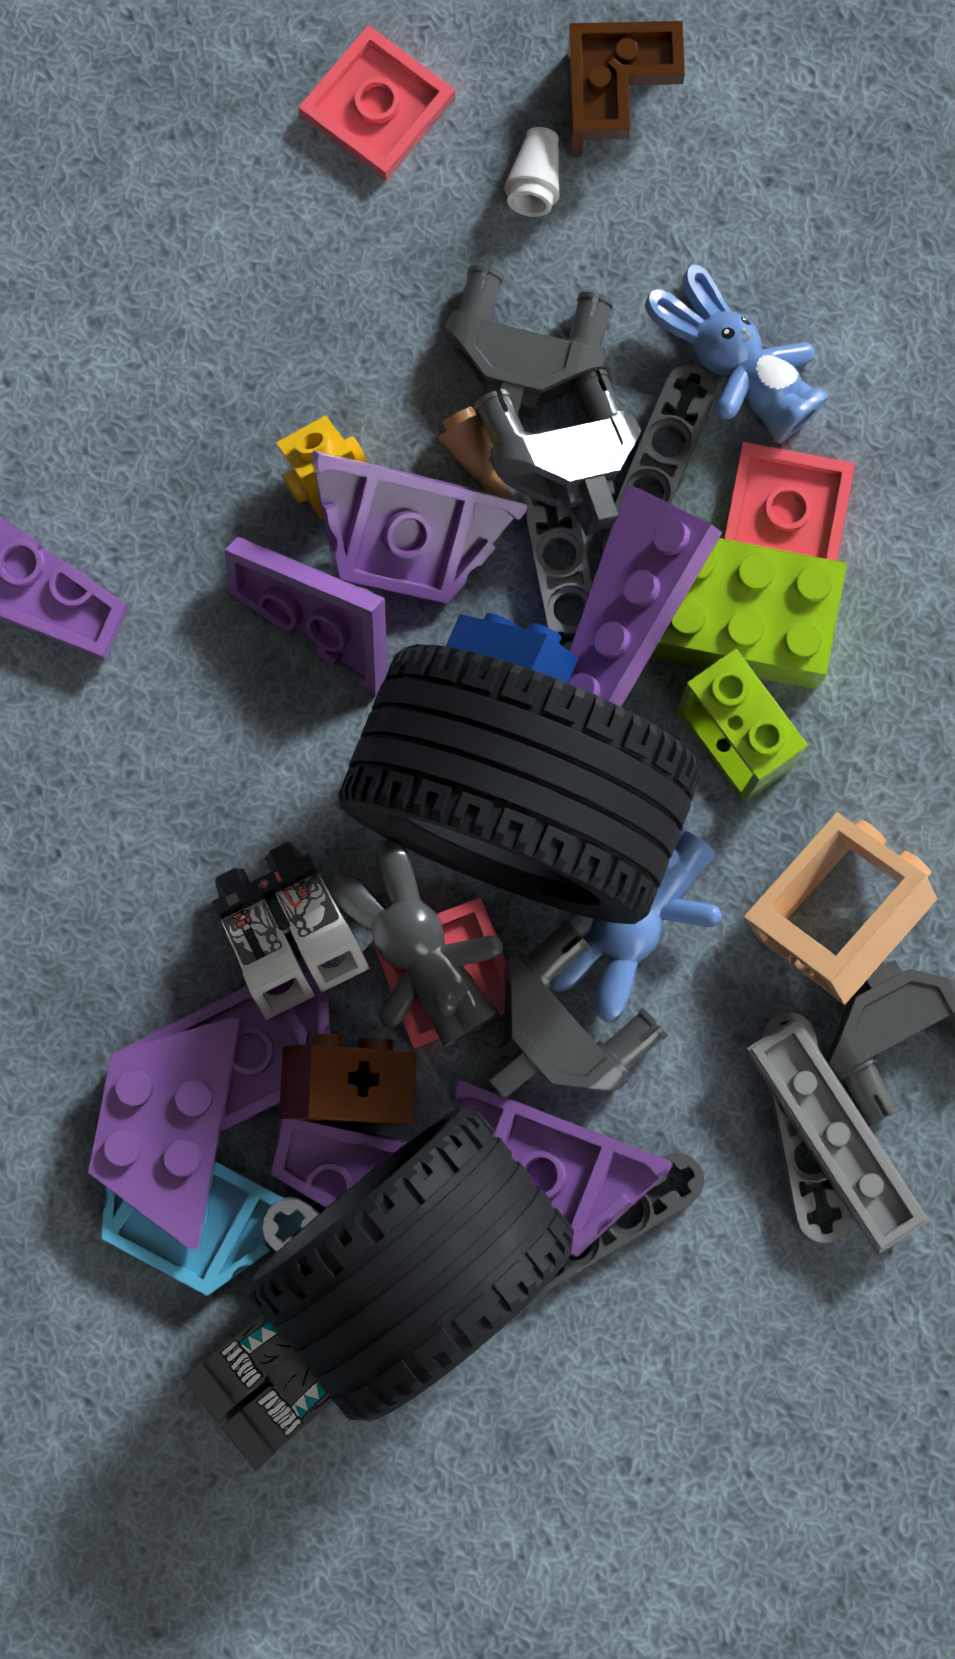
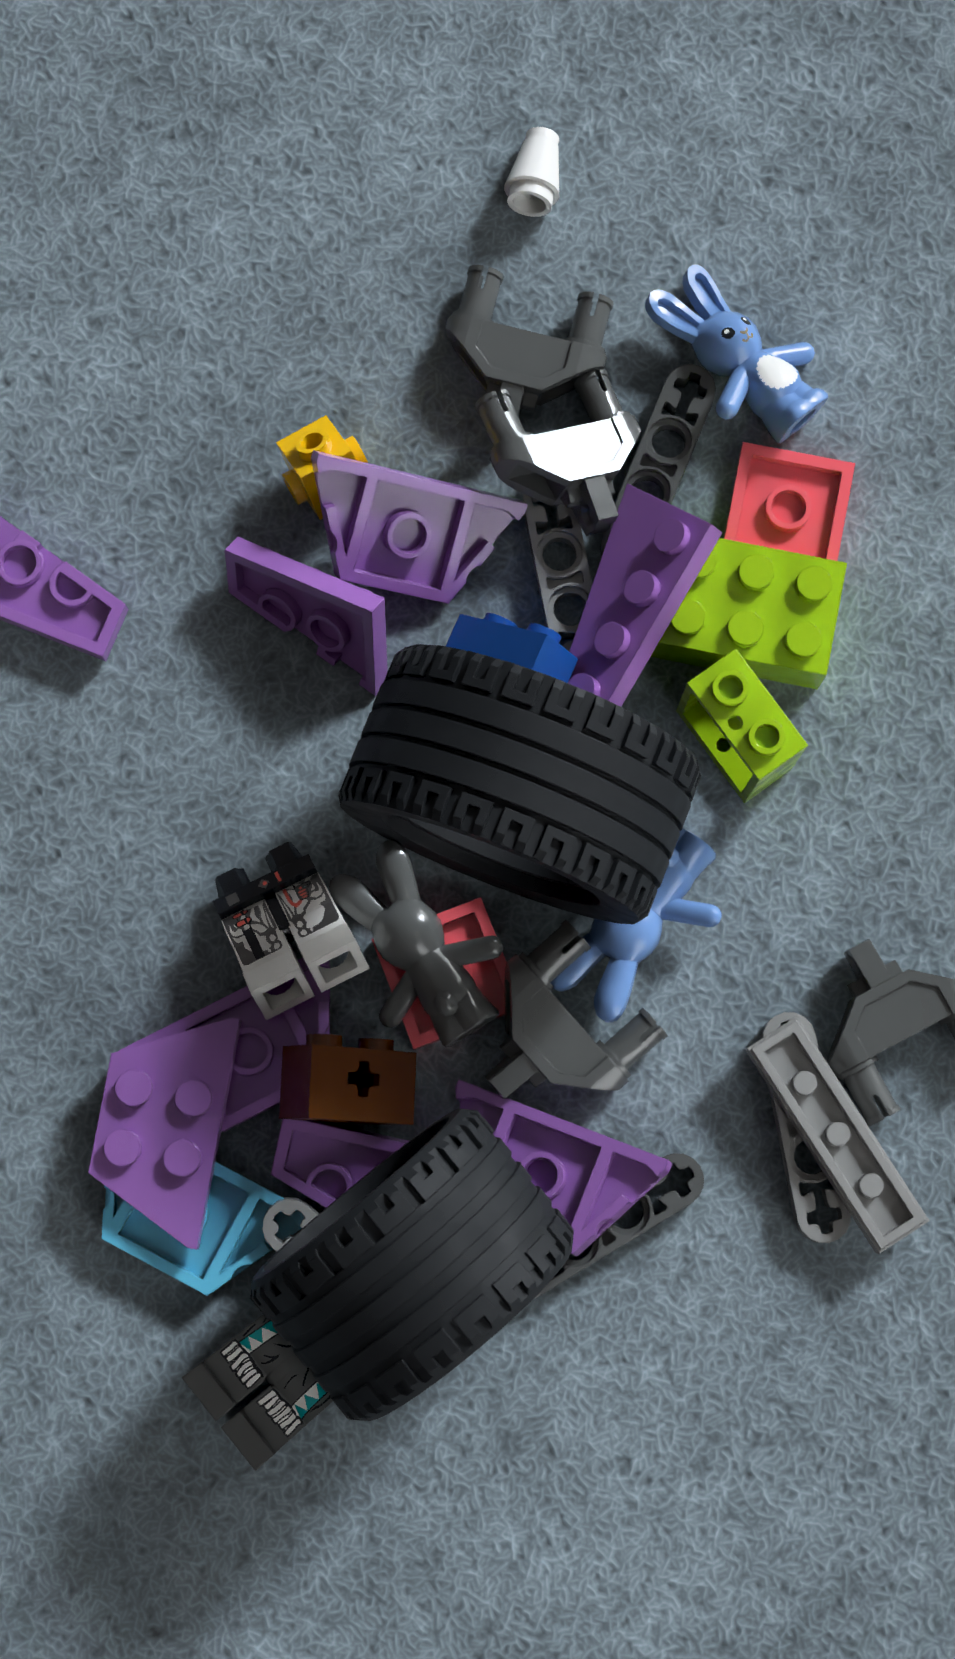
coral tile [298,25,456,181] -> none
medium nougat cone [437,406,513,498] -> none
reddish brown panel [567,21,685,157] -> none
light nougat window [744,812,938,1005] -> none

